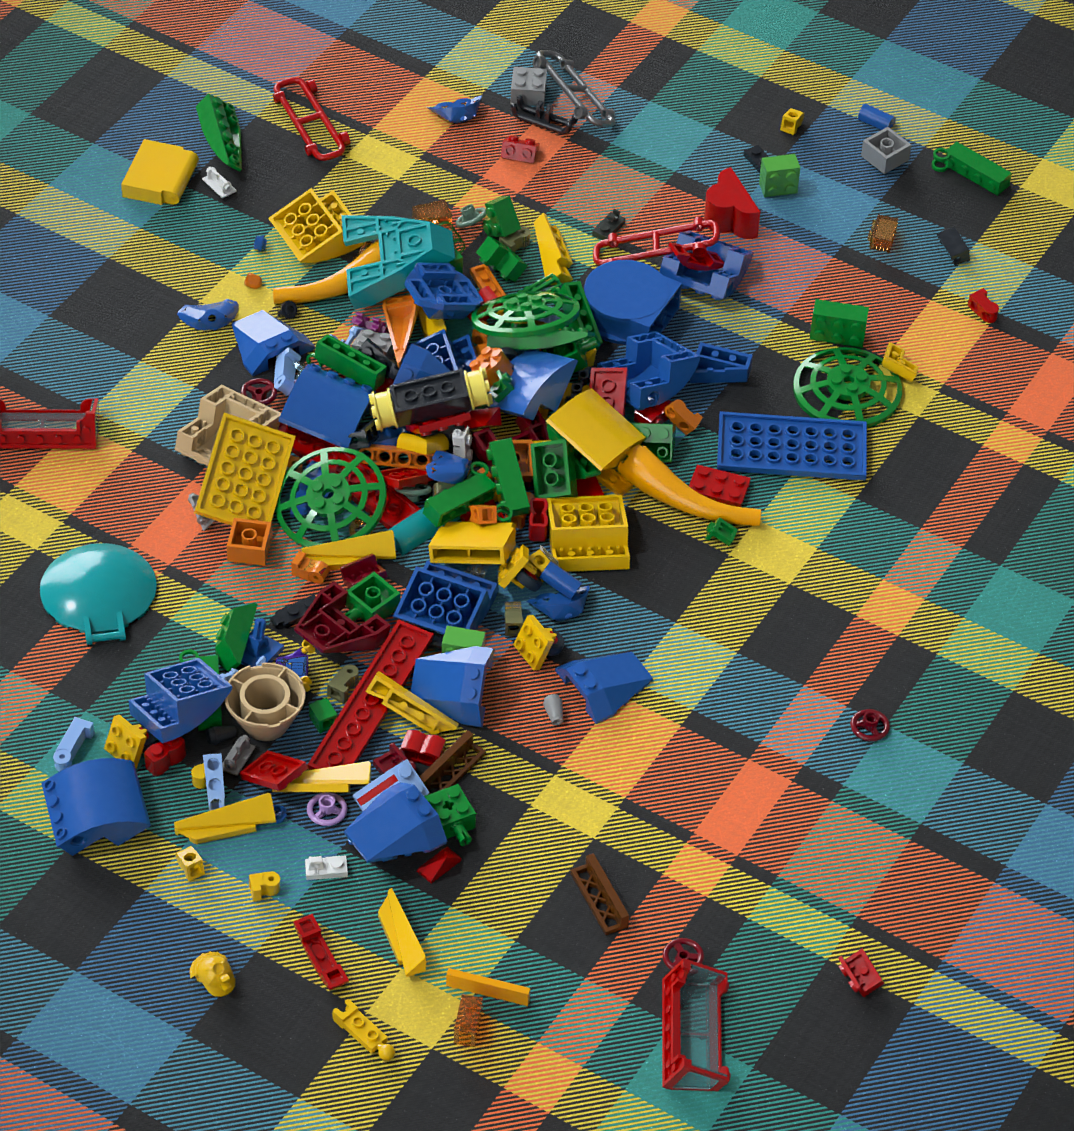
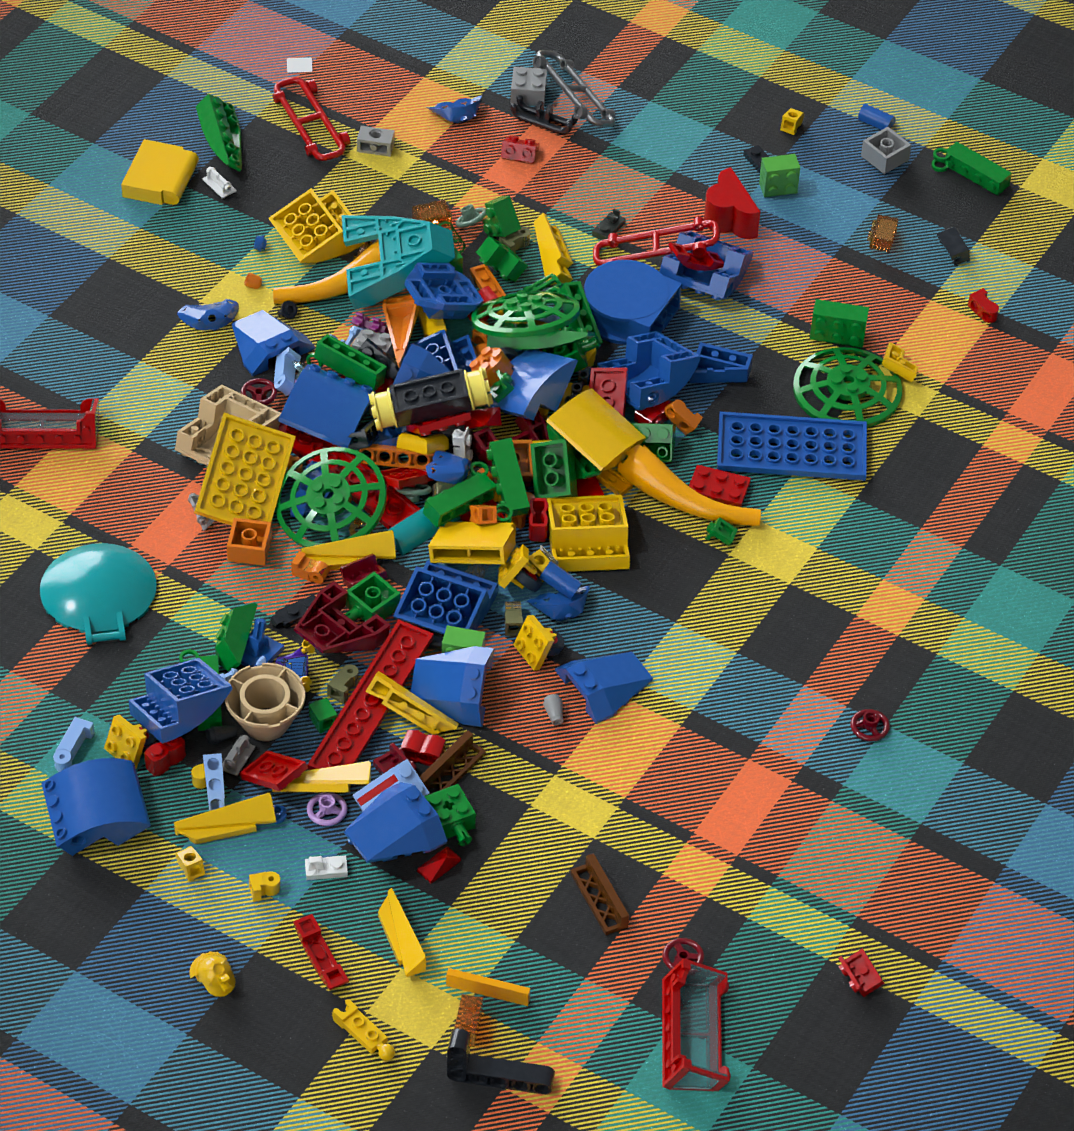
none -> white sticker [287,57,312,73]
none -> light grey brick [357,126,395,157]
none -> black beam [447,1029,555,1095]

